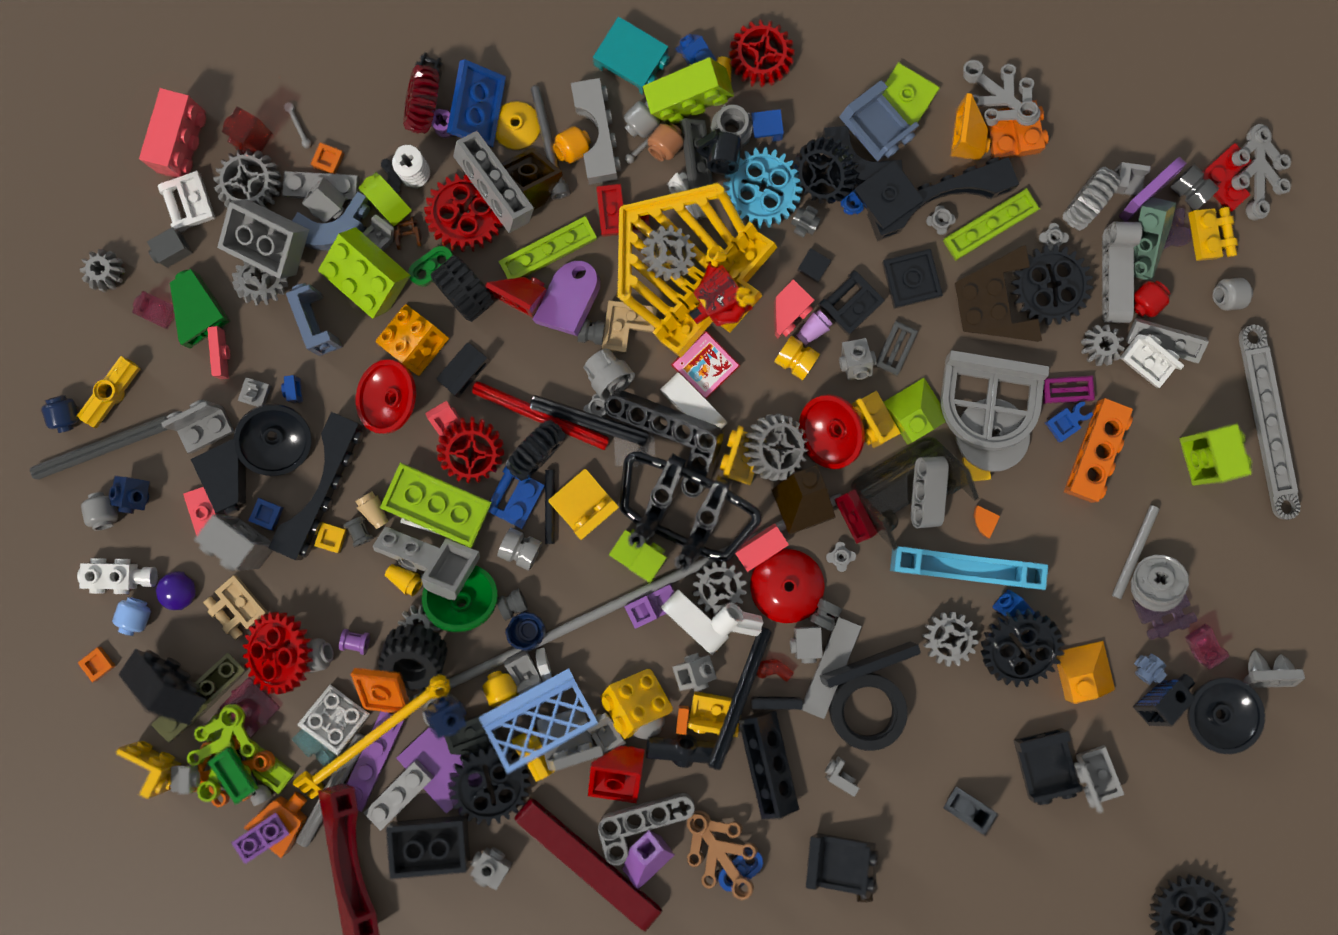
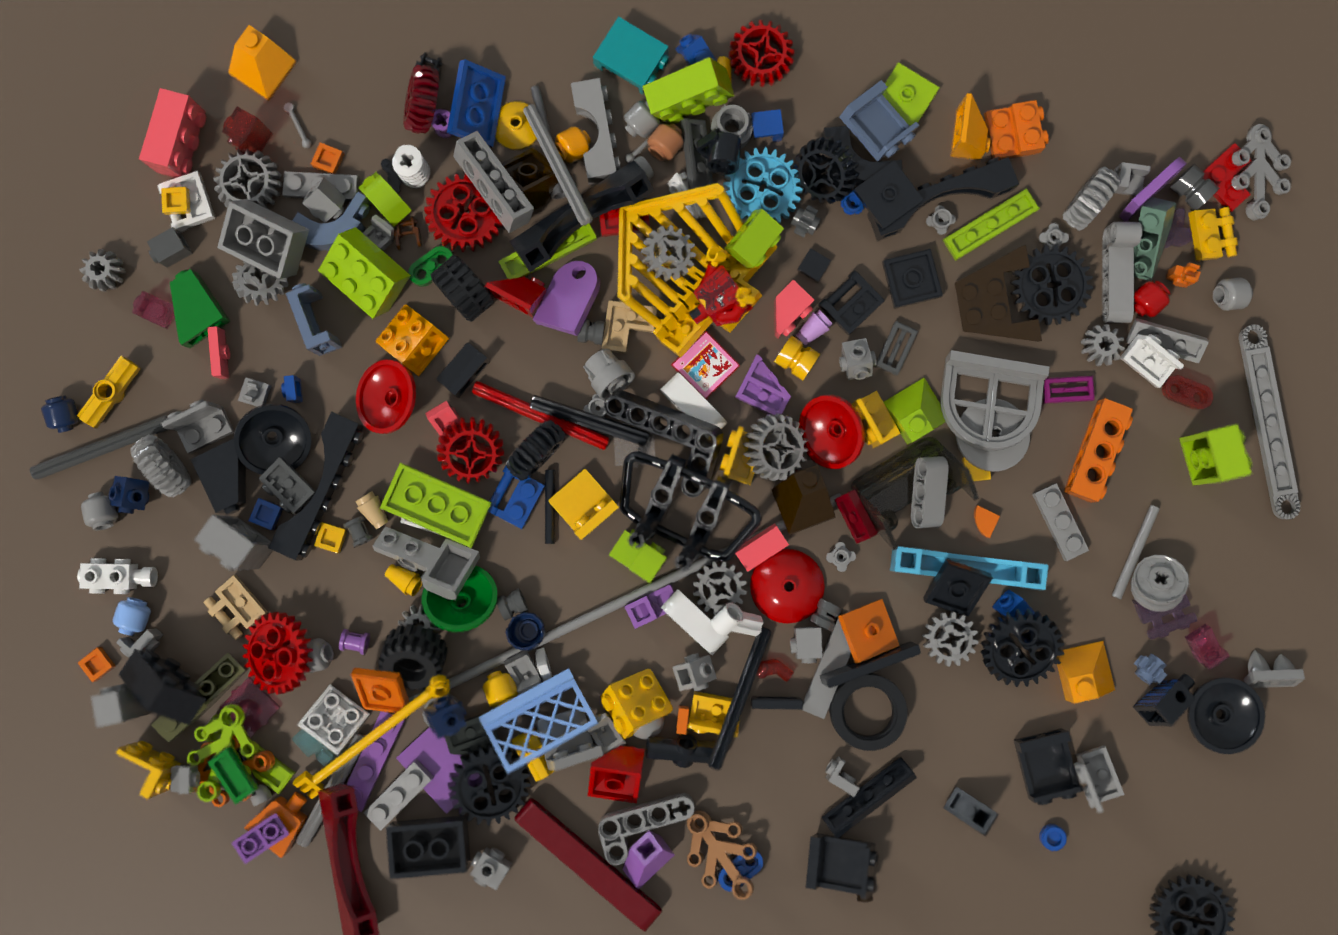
dark purple hair [156,571,196,610] -> none
coral plate [183,487,218,536] -> none
light grey wheel [497,527,543,571] -> none
black brick [739,711,800,819] -> none
light grey plant [963,60,1040,126] -> none
blue plate [1045,402,1093,443] -> none
none -> light grey brick [91,683,150,727]
none -> light grey bracket [116,628,163,658]
none -> light grey gear [131,434,192,498]
none -> yellow tile [161,187,190,215]
none -> light orange slope [228,25,297,101]
none -> dark grey bracket [258,457,316,514]
none -> black arch [509,160,655,272]
none -> light grey axle [523,104,592,226]
none -> light grey tile [634,156,654,179]
none -> lime brick [725,209,784,268]
none -> medium lavender wing [735,355,791,415]
none -> black tile [822,757,917,839]
none -> orange plate [838,599,900,664]
none -> black plate [923,559,993,617]
none -> light grey plate [1032,483,1089,561]
none -> blue tile [1039,824,1067,851]
none -> clear red plate [1162,375,1213,410]
none -> orange plate [1165,262,1201,287]

